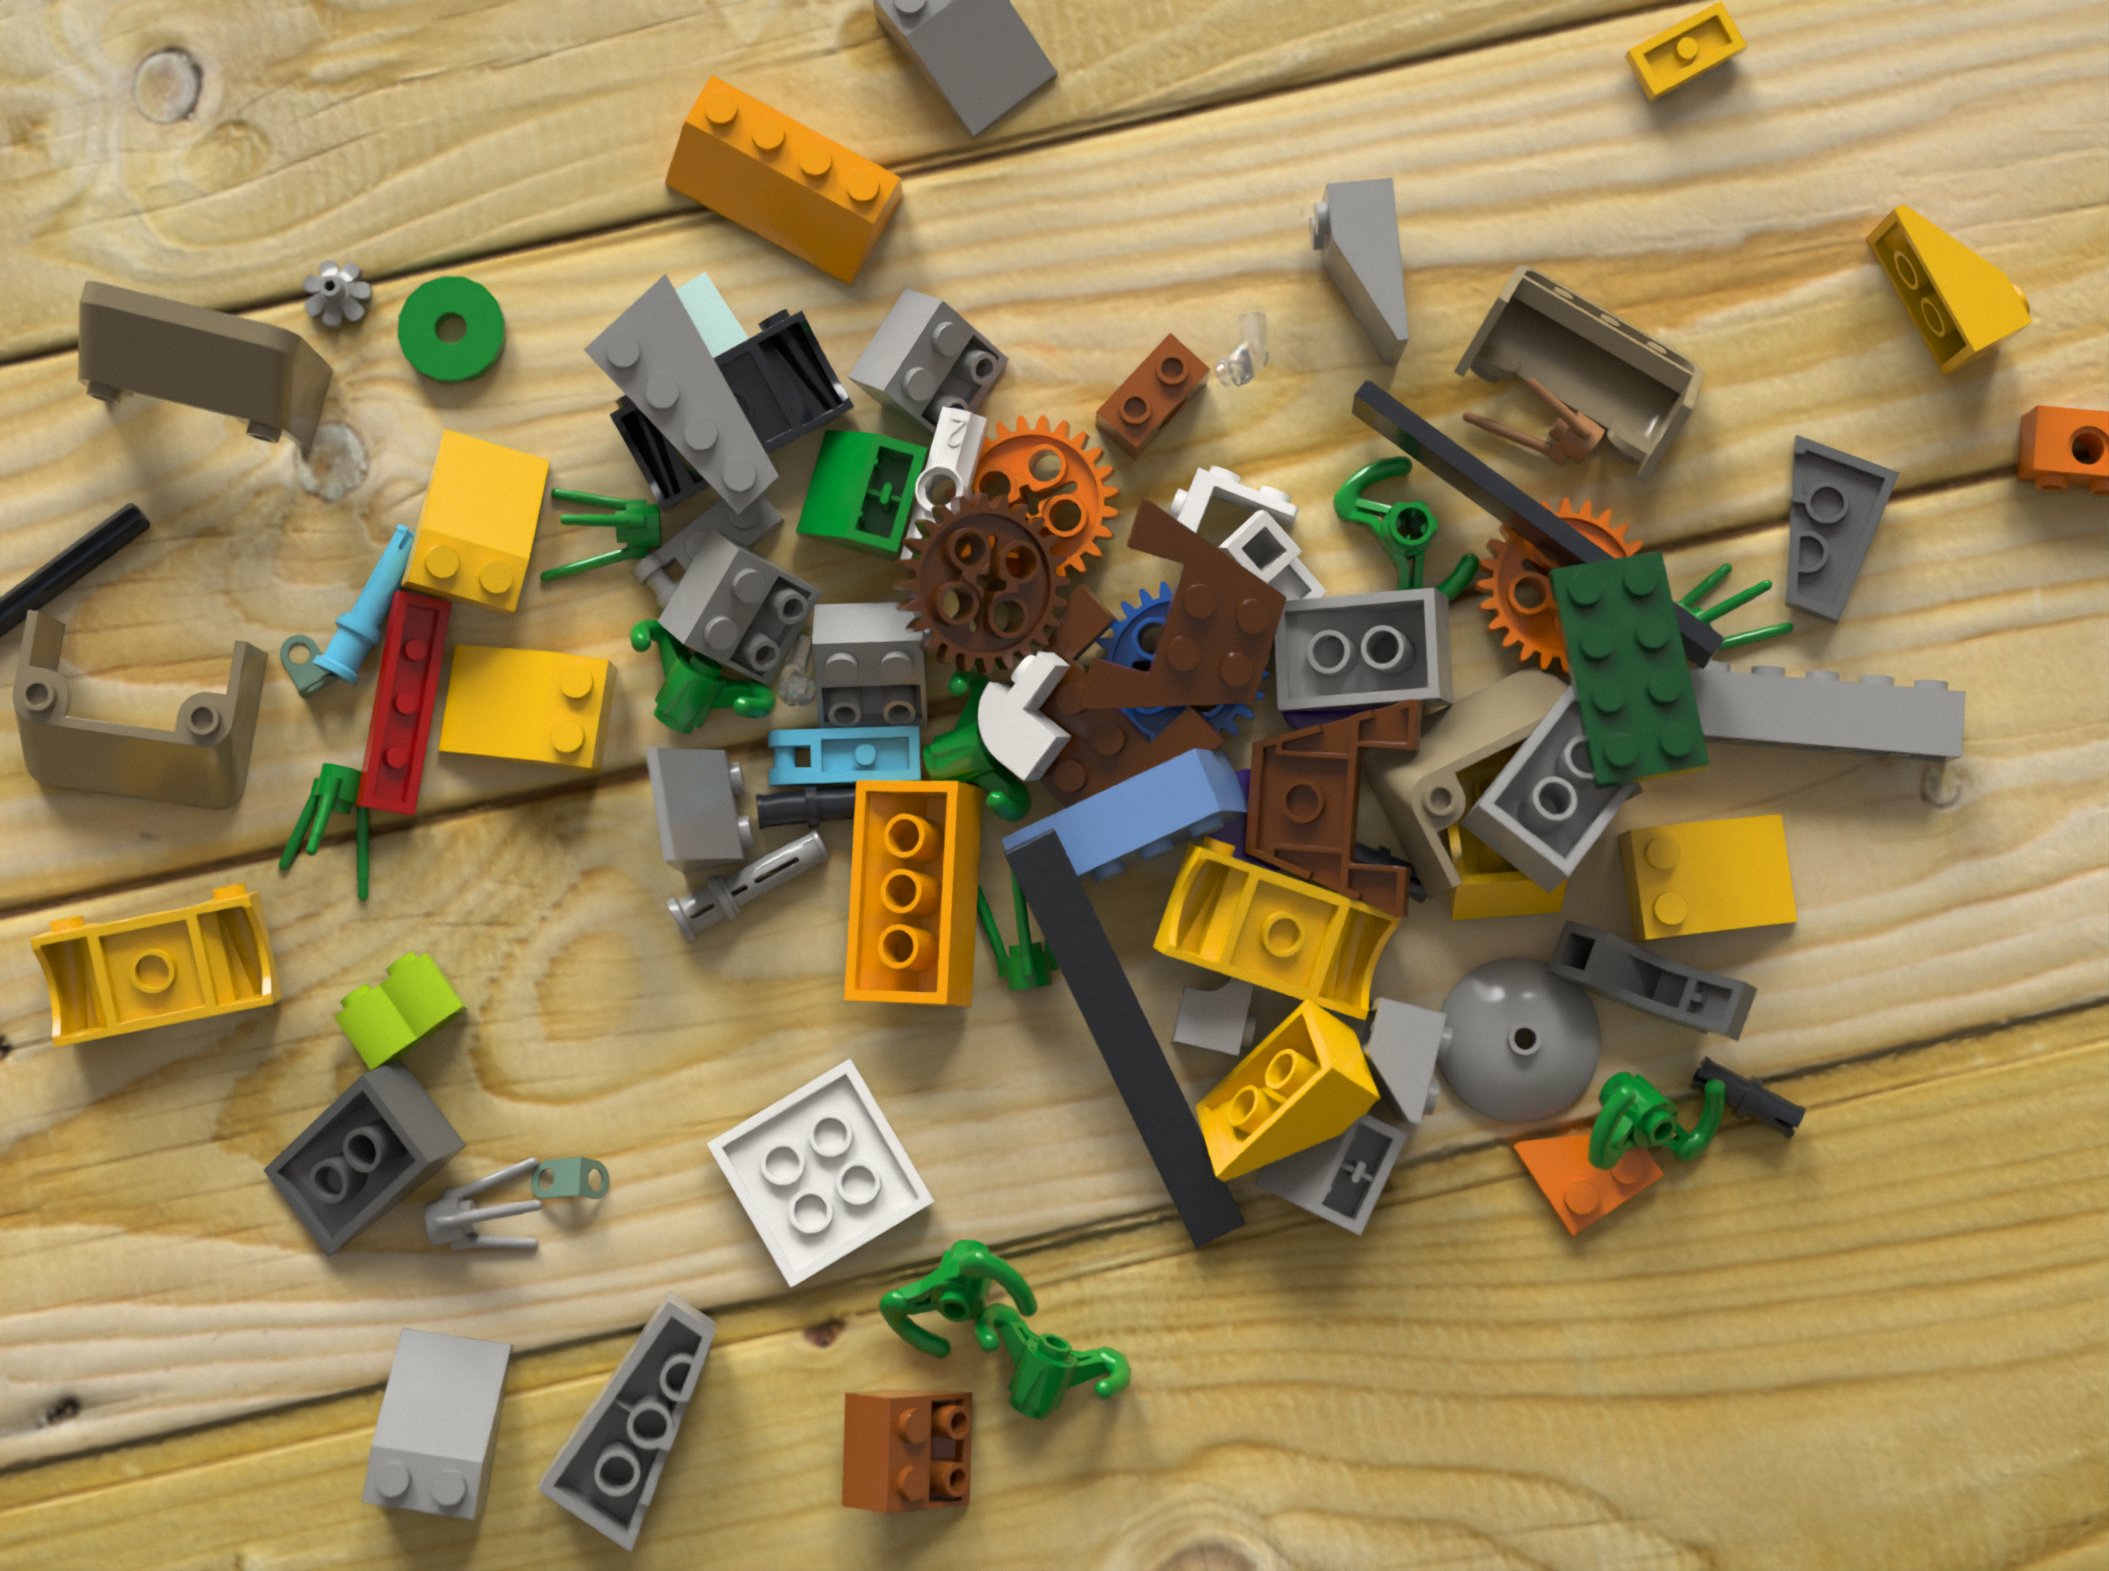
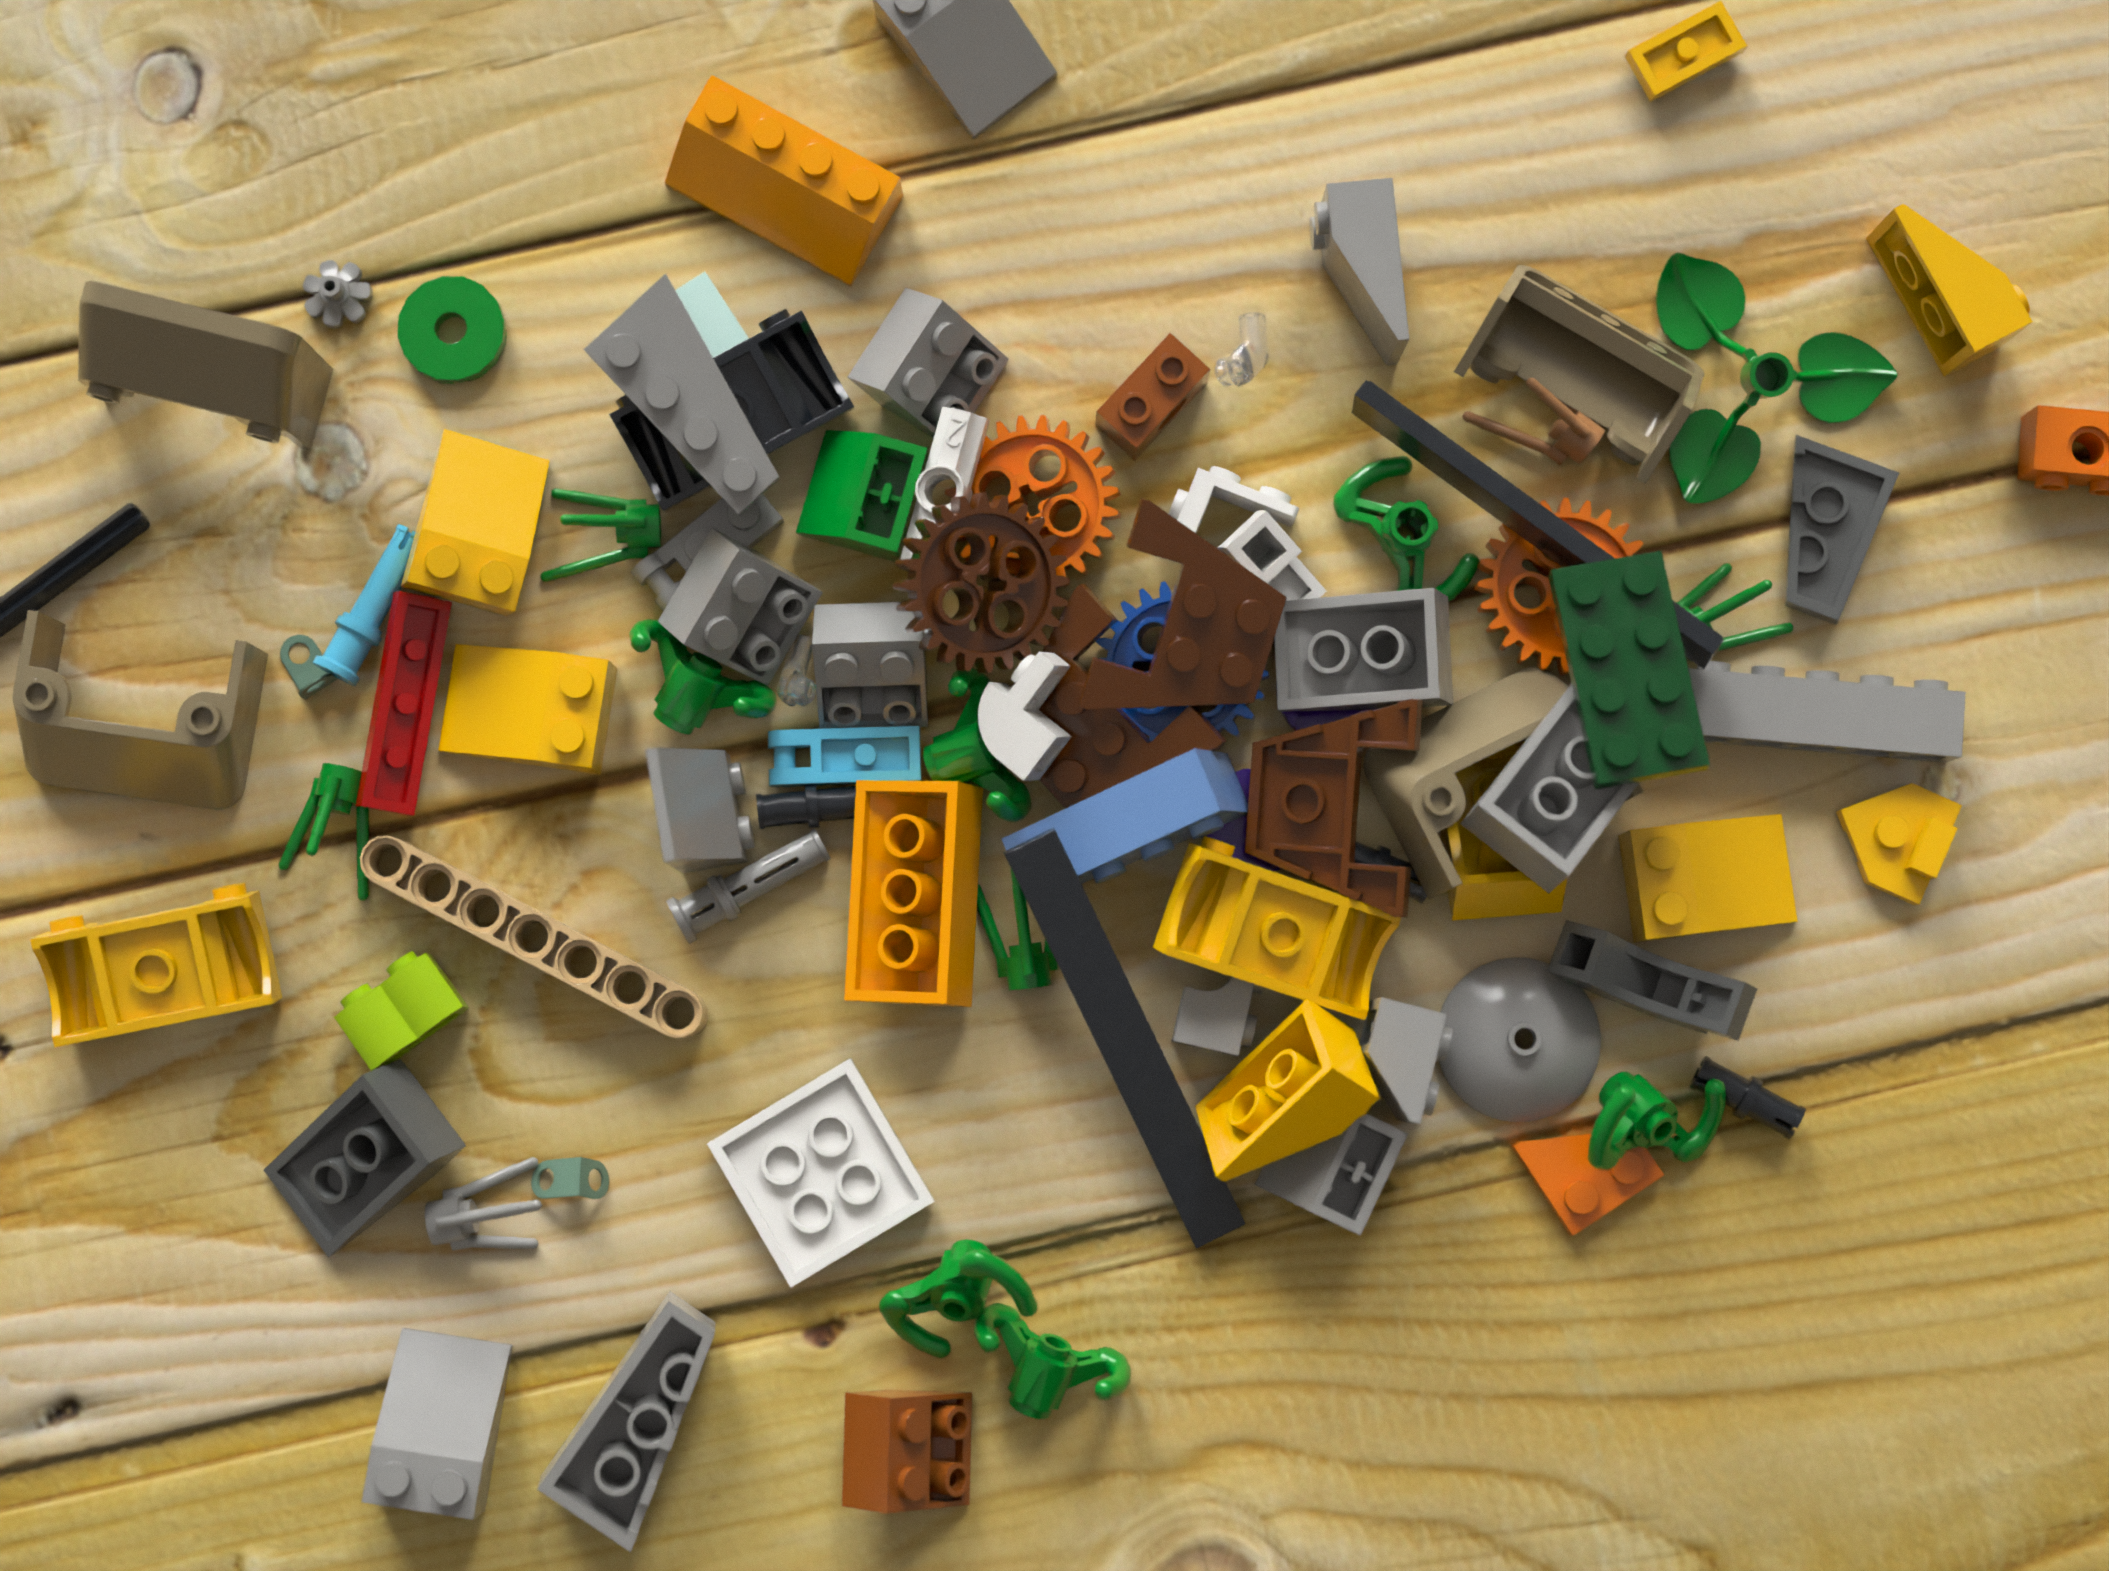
none -> tan beam [360,835,708,1039]
none -> green plant [1656,252,1898,504]
none -> yellow plate [1836,783,1962,906]

